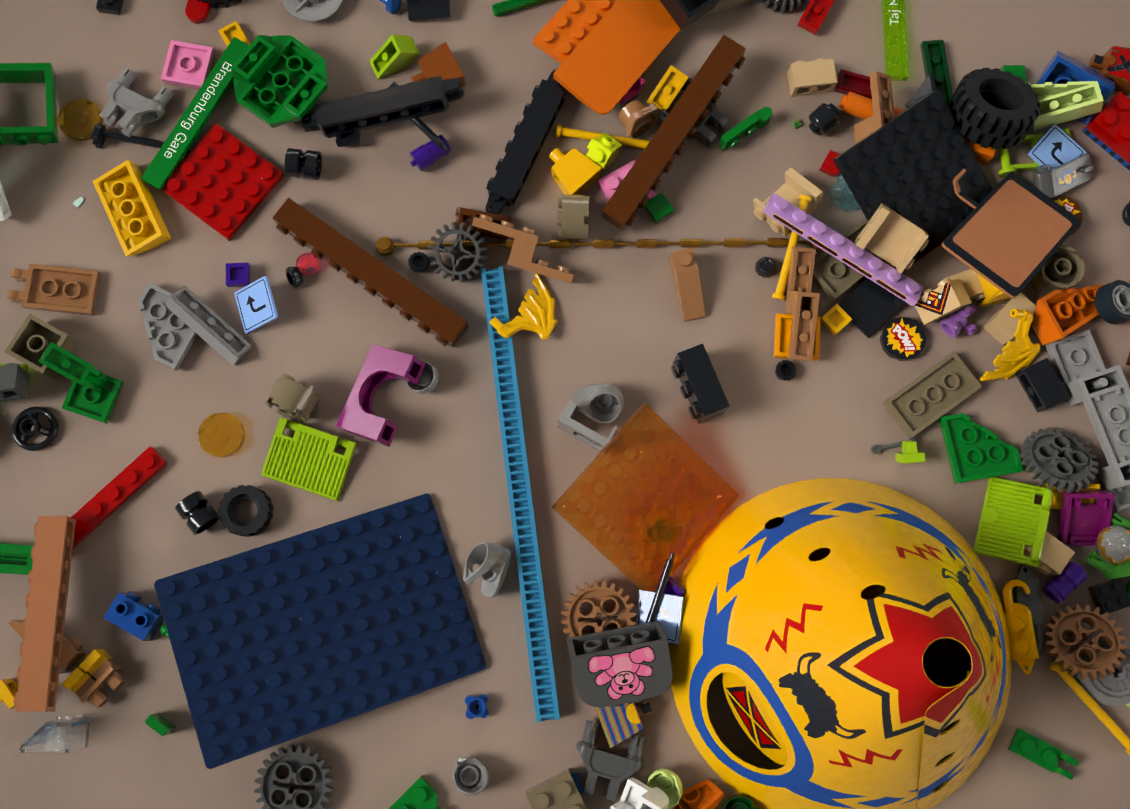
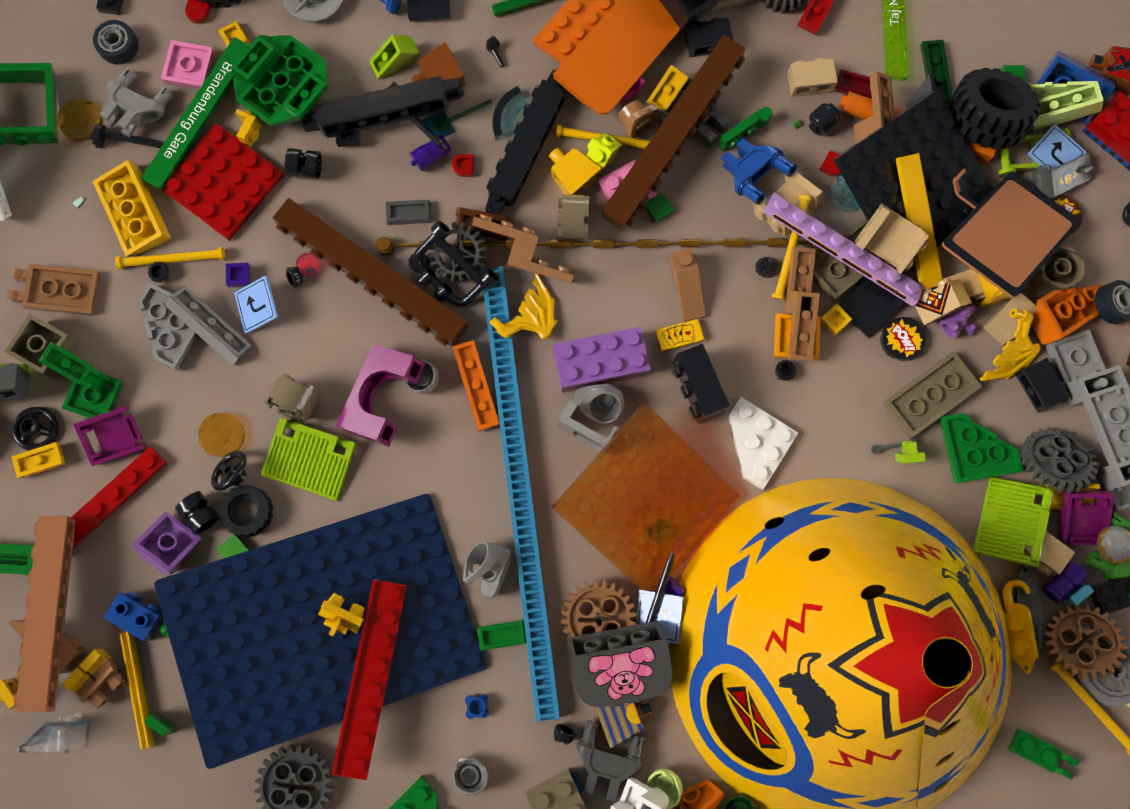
none -> yellow plate [11,442,66,479]
none -> magenta container [73,405,146,466]
none -> wheel [93,20,139,65]
none -> yellow bar [115,247,225,270]
none -> yellow axle [120,632,155,749]
none -> medium lavender slope [132,511,202,576]
none -> black piece [148,261,169,283]
none -> black piece [211,451,247,491]
none -> bright green tile [216,534,250,558]
none -> yellow bracket [235,109,262,148]
none -> yellow hips [318,593,365,637]
none -> red plate [331,579,407,781]
none -> dark grey tile [386,200,431,225]
none -> black bar [412,220,499,307]
none -> clear green piece [422,99,492,137]
none -> red tile [452,154,475,177]
none -> orange plate [452,340,500,432]
none -> green tile [477,620,527,651]
none -> black hand [486,36,504,67]
none -> clear light blue tile [492,85,527,141]
none -> medium lavender brick [553,327,651,393]
none -> black piece [554,724,576,745]
none -> yellow tile [655,319,704,352]
none -> black brick [684,17,733,58]
none -> blue connector [721,138,797,205]
none -> white plate [728,397,798,490]
none -> yellow tile [896,153,943,290]
none -> medium azure tile [1063,585,1094,606]

